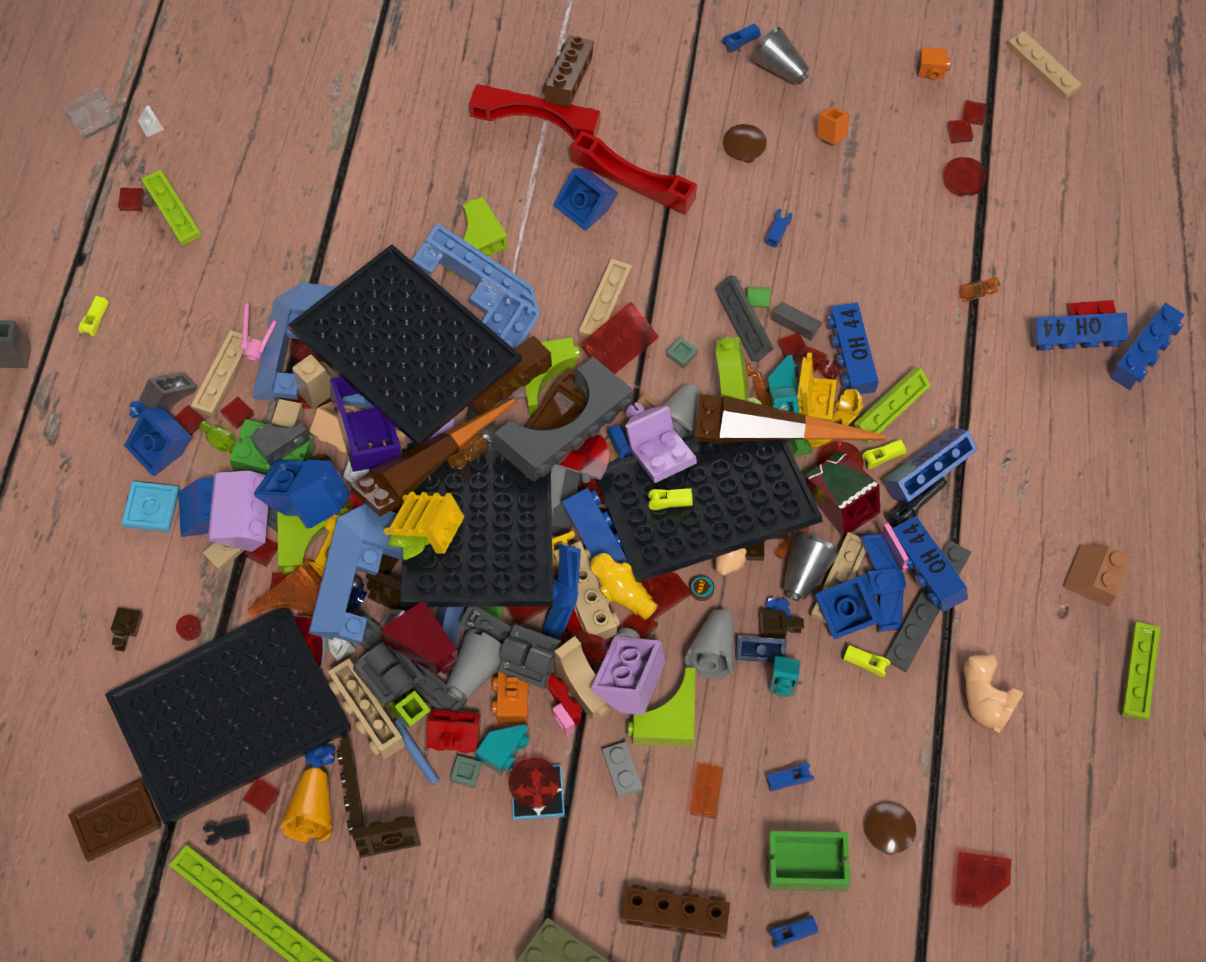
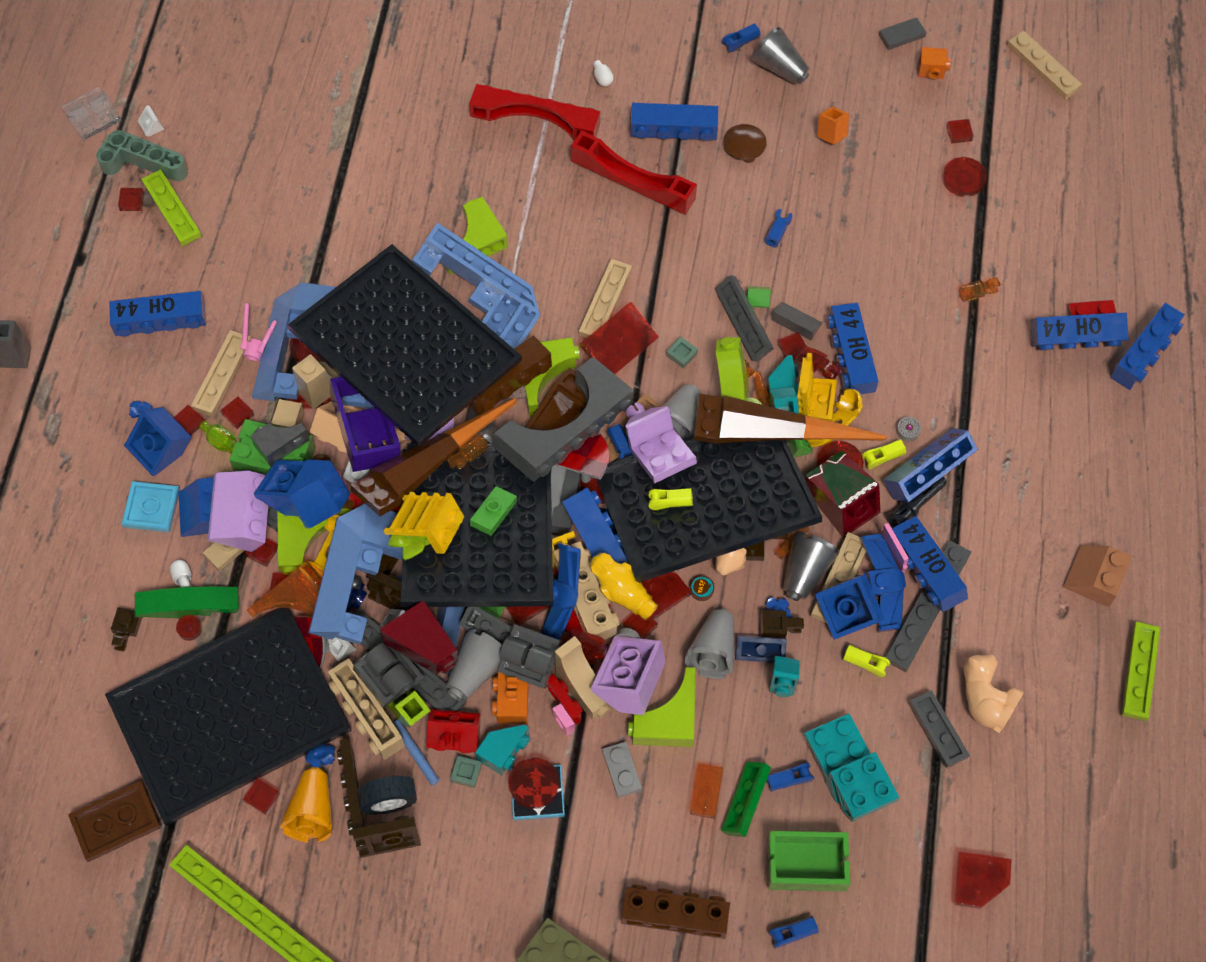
neon yellow bar [79,296,109,337] -> none
flat silver arch [139,372,197,412] -> none
black bar [203,817,251,846] -> none
reddish brown brick [543,35,594,108] -> none
blue slope [553,168,618,230] -> none
lime plate [854,367,931,443] -> none
reddish brown dish [864,803,916,855] -> none
clear red tile [961,100,987,126] -> none
none -> sand green beam [96,130,188,181]
none -> blue brick [109,291,206,337]
none -> green slope [134,587,239,619]
none -> white cylinder [170,560,192,588]
none -> black wheel [358,776,417,815]
none -> bright green plate [470,486,517,536]
none -> white cylinder [593,60,614,87]
none -> blue brick [631,103,718,141]
none -> green plate [721,762,771,837]
none -> teal piece [804,713,900,822]
none -> dark grey tile [879,17,927,50]
none -> light grey tile [897,417,921,441]
none -> dark grey plate [909,690,970,769]

